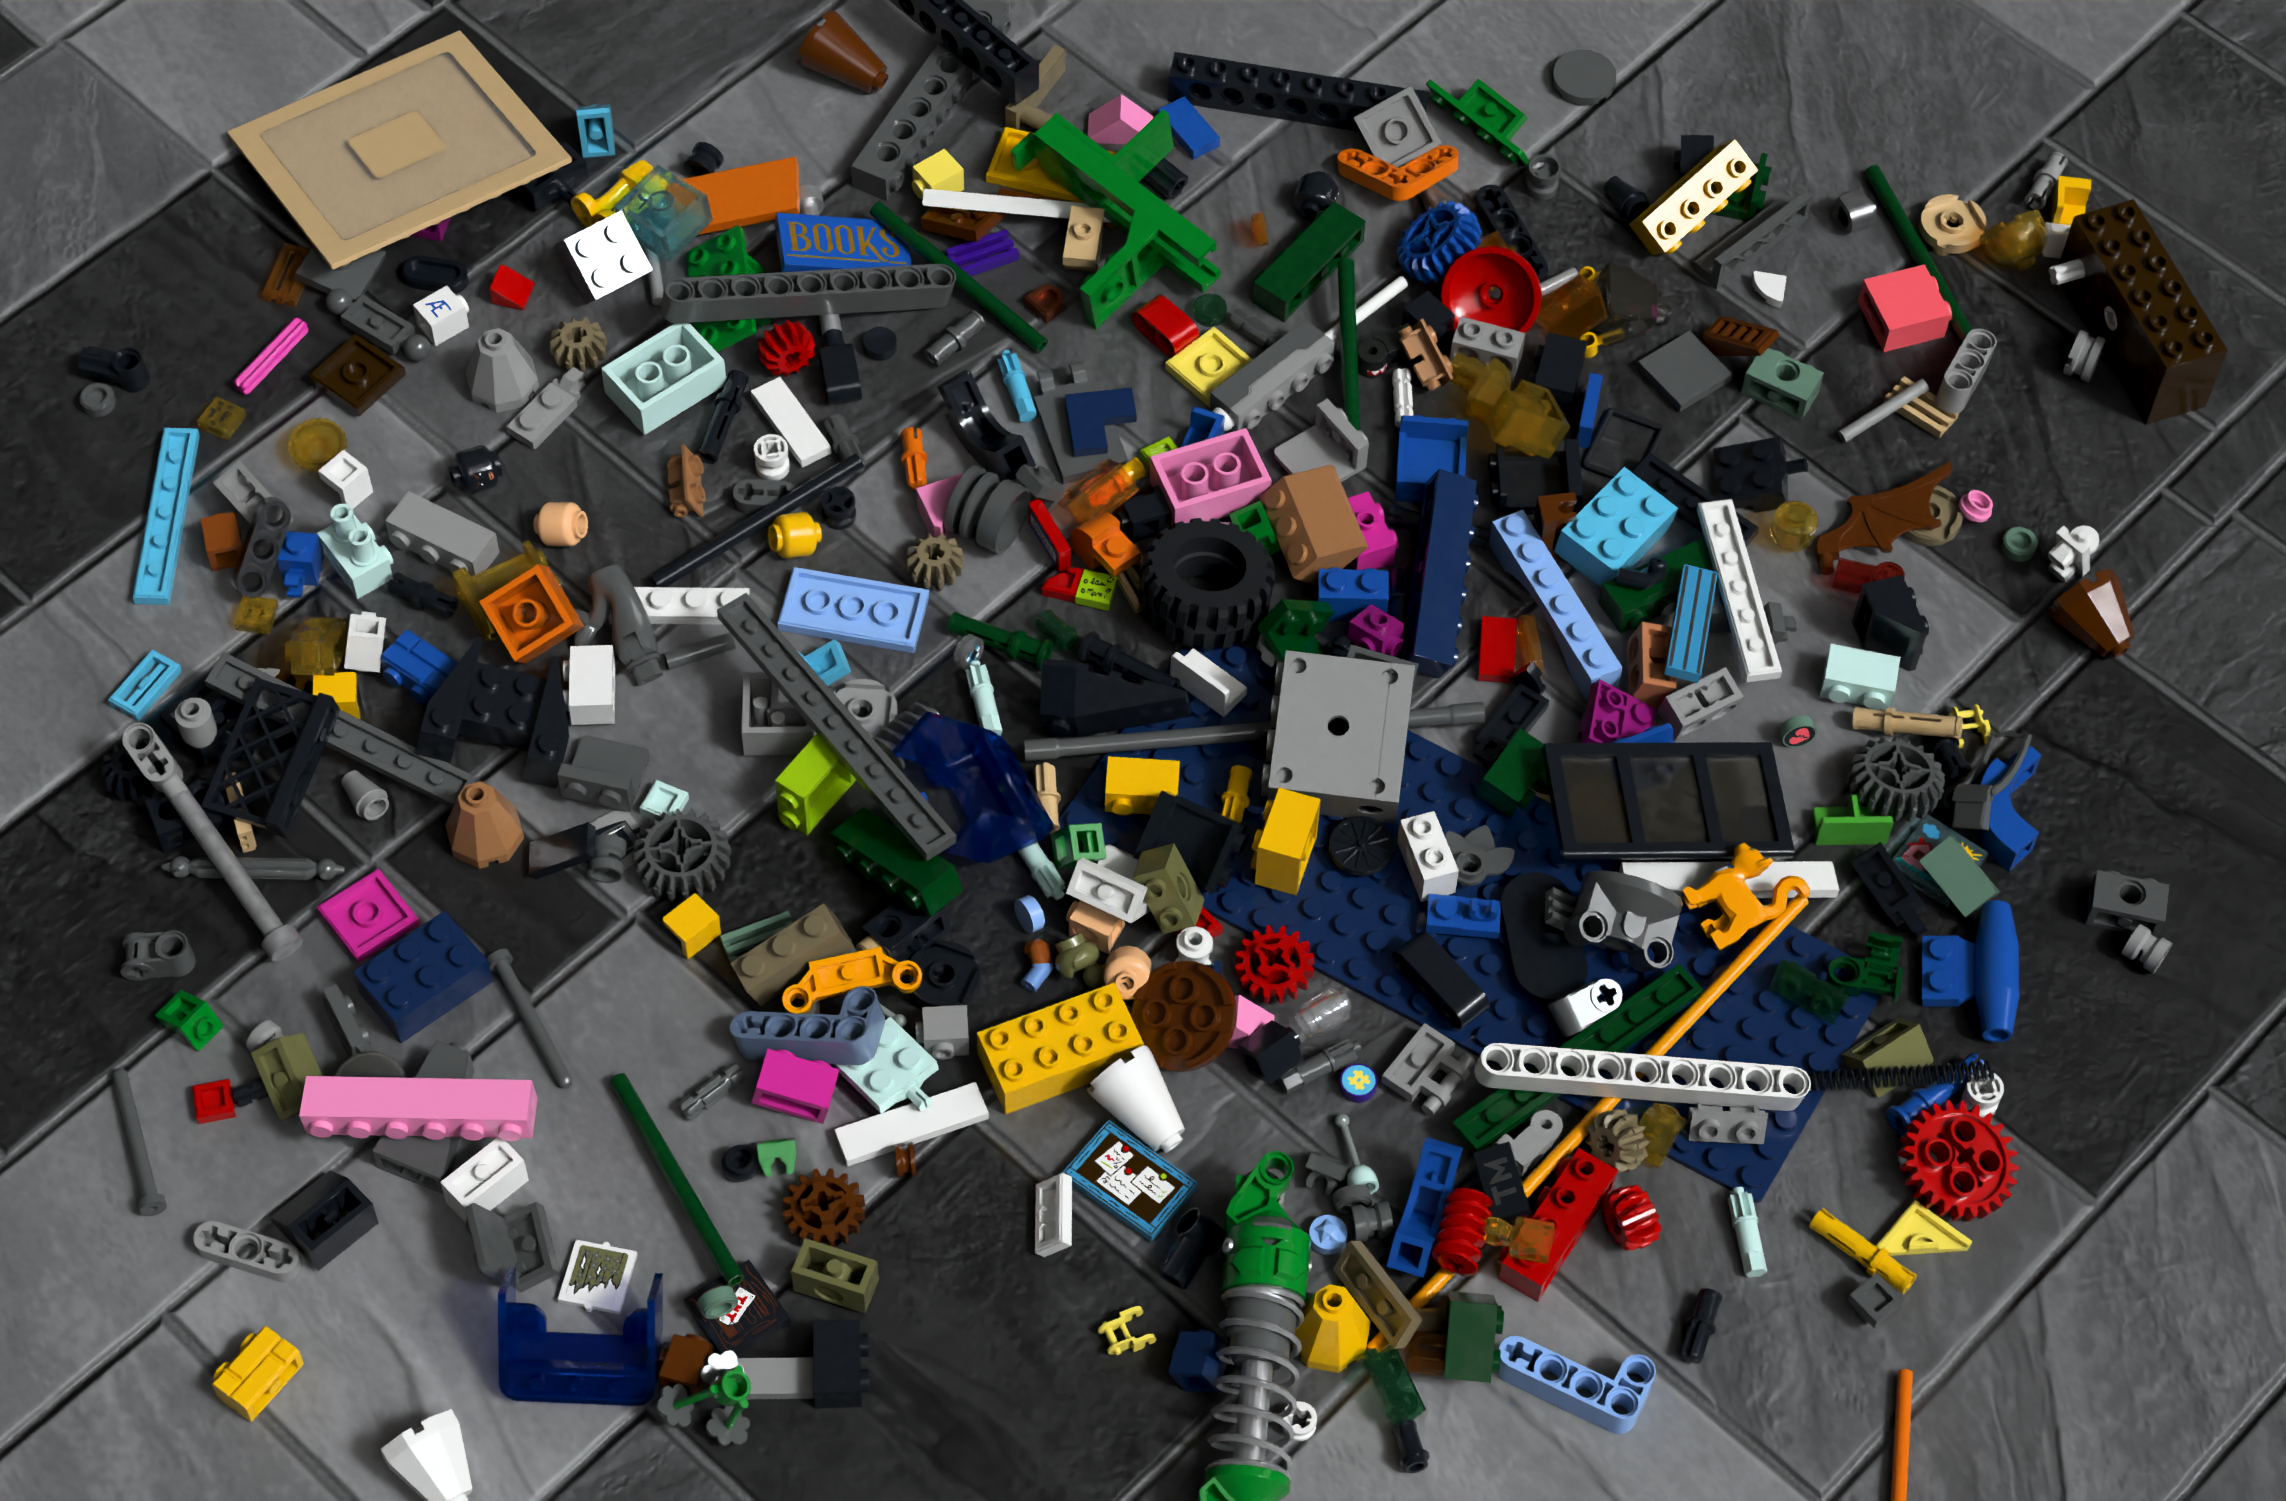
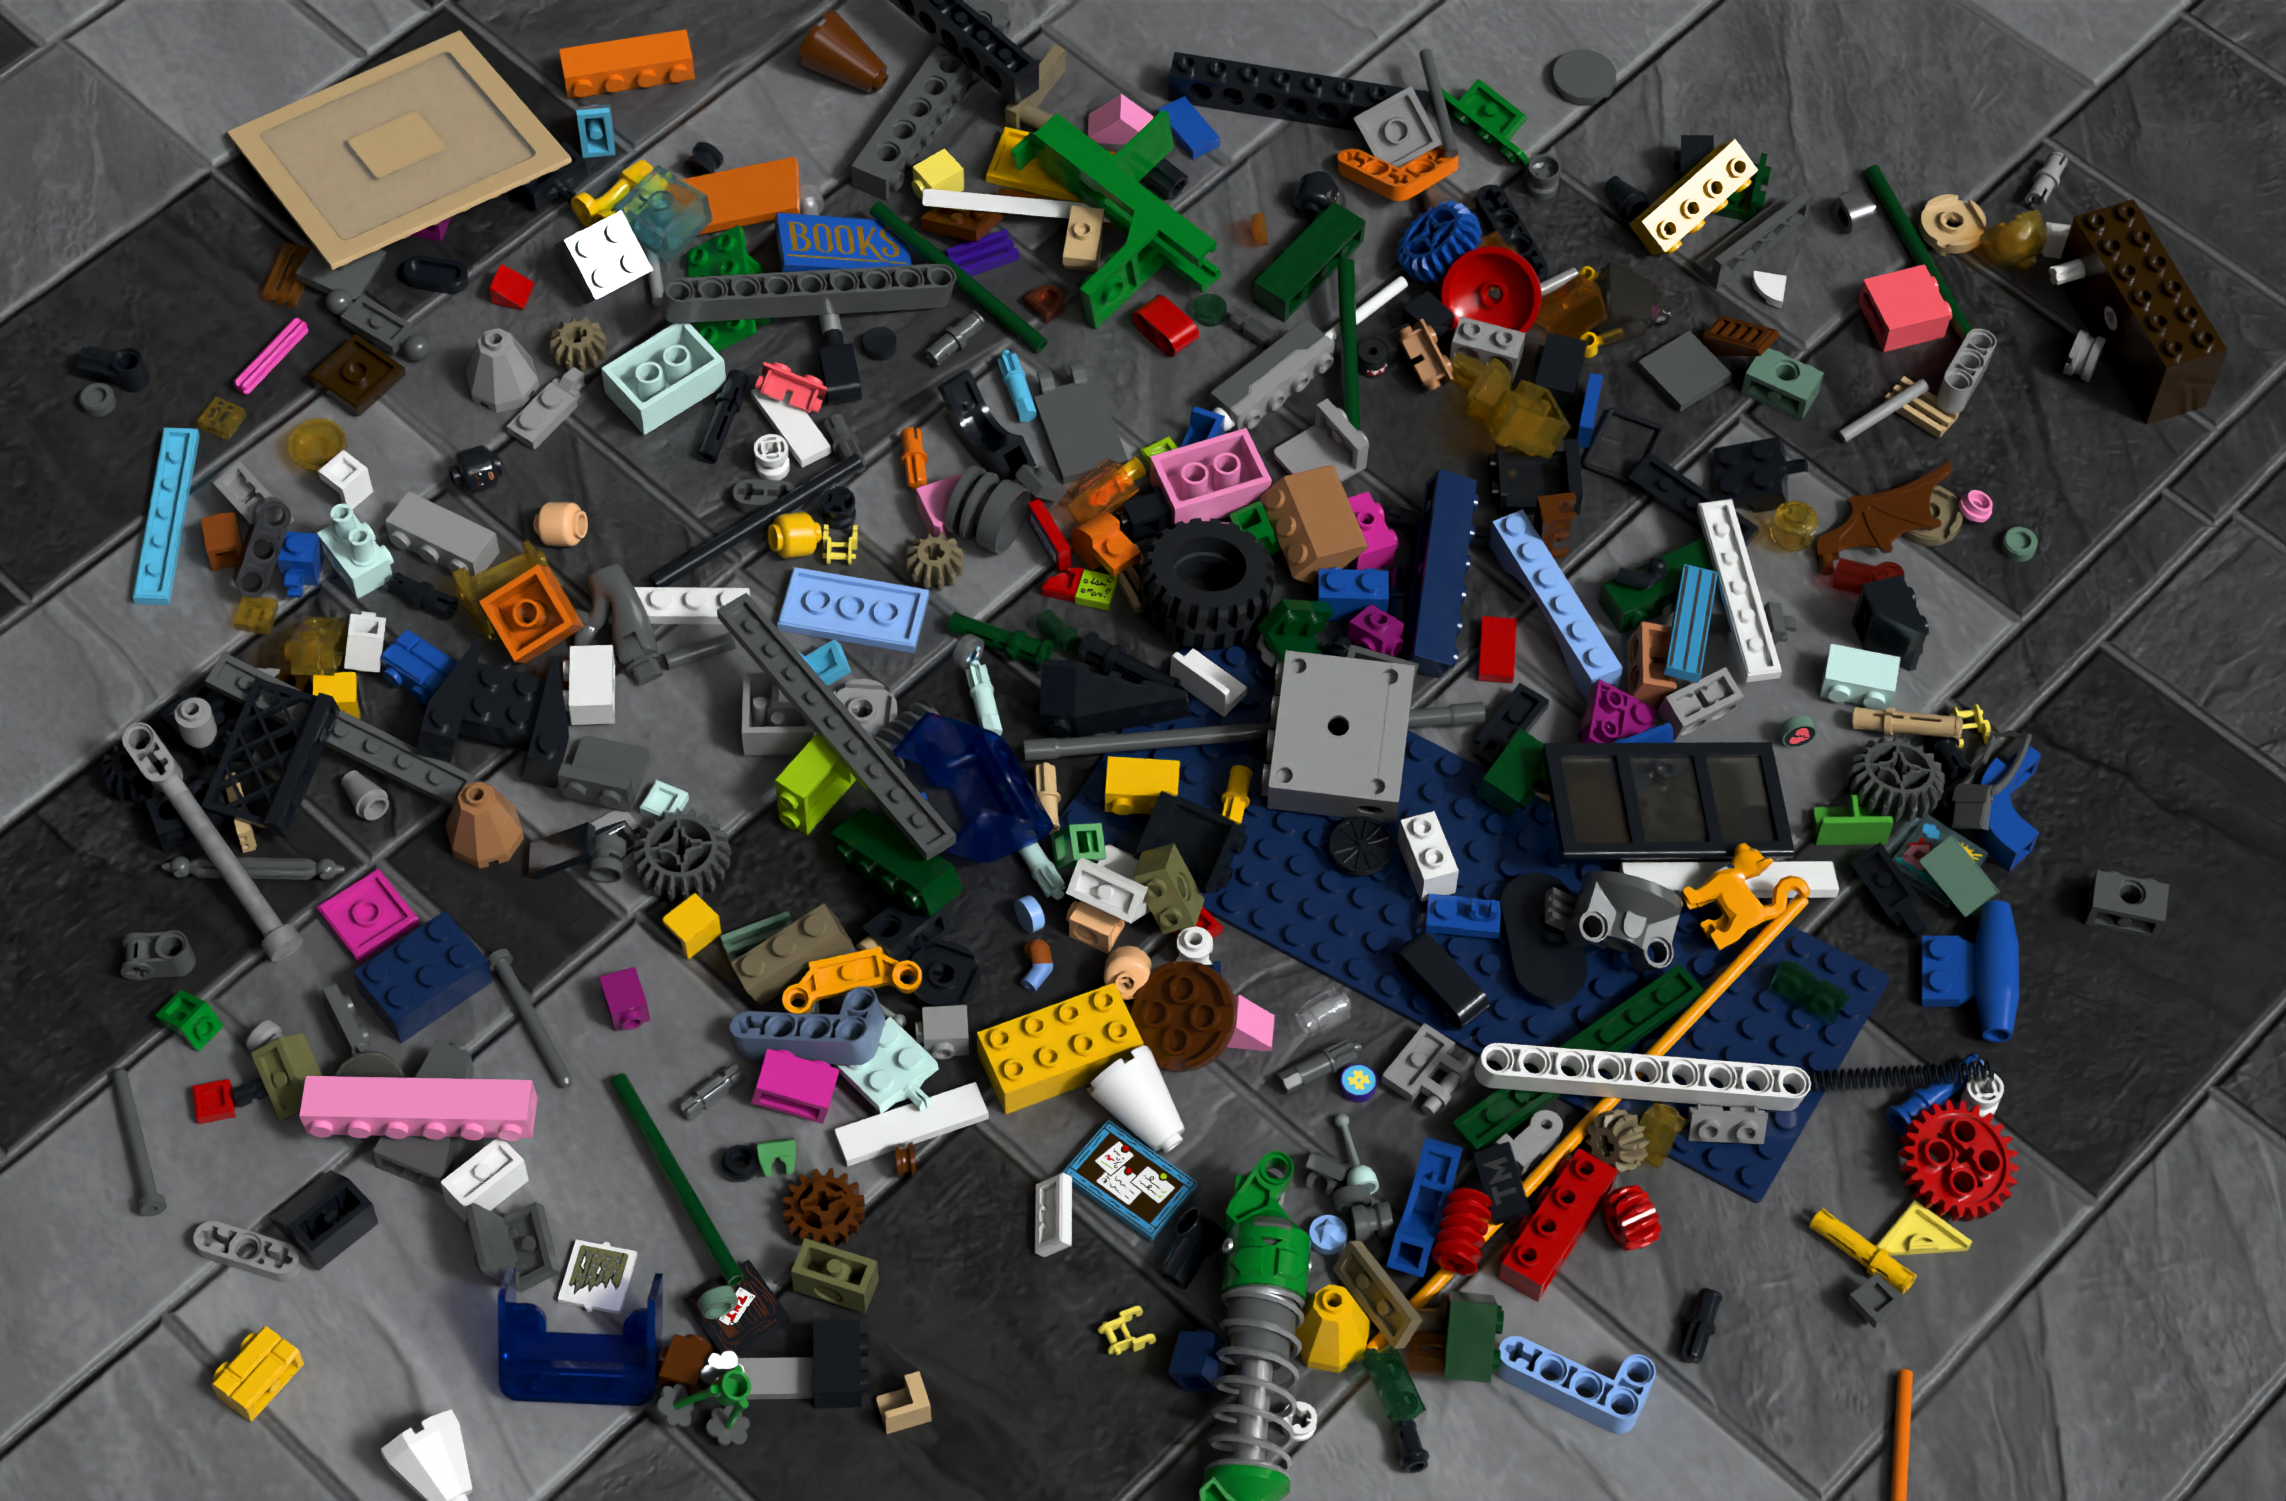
medium azure tile [108,649,182,722] -> none
white brick [413,286,469,346] -> none
medium nougat hinge [667,444,706,518] -> none
red gear [757,319,816,377] -> none
olive animal [1055,932,1105,989] -> none
dark blue tile [1065,387,1137,457] -> none
light yellow tile [1165,327,1253,408] -> none
red gear [1235,925,1315,1004] -> none
black brick [1237,1020,1304,1085] -> none
yellow brick [1251,788,1321,896] -> none
white axle [1392,368,1414,428] -> none
blue panel [1395,415,1469,503] -> none
dark grey plate [1445,825,1515,886] -> none
clear yellow plate [1484,1216,1555,1264] -> none
black tile [1510,661,1546,695] -> none
clear orange tile [1518,614,1543,678] -> none
piece [1547,979,1622,1038] -> none
medium azure brick [1554,467,1678,588] -> none
light aqua piece [1727,1187,1767,1278] -> none
dark green piece [1826,931,1903,1003] -> none
olive panel [1842,1017,1934,1097] -> none
reddish brown cone [2047,569,2134,658] -> none
white hips [2048,525,2099,583] -> none
yellow panel [2051,176,2091,225] -> none
light grey wheel [2121,924,2173,974] -> none
none -> orange brick [559,29,695,99]
none -> magenta brick [599,966,651,1031]
none -> coral hinge [755,362,827,414]
none -> light yellow piece [823,524,858,565]
none -> tan panel [876,1371,931,1434]
none -> dark grey bar [1419,49,1458,158]

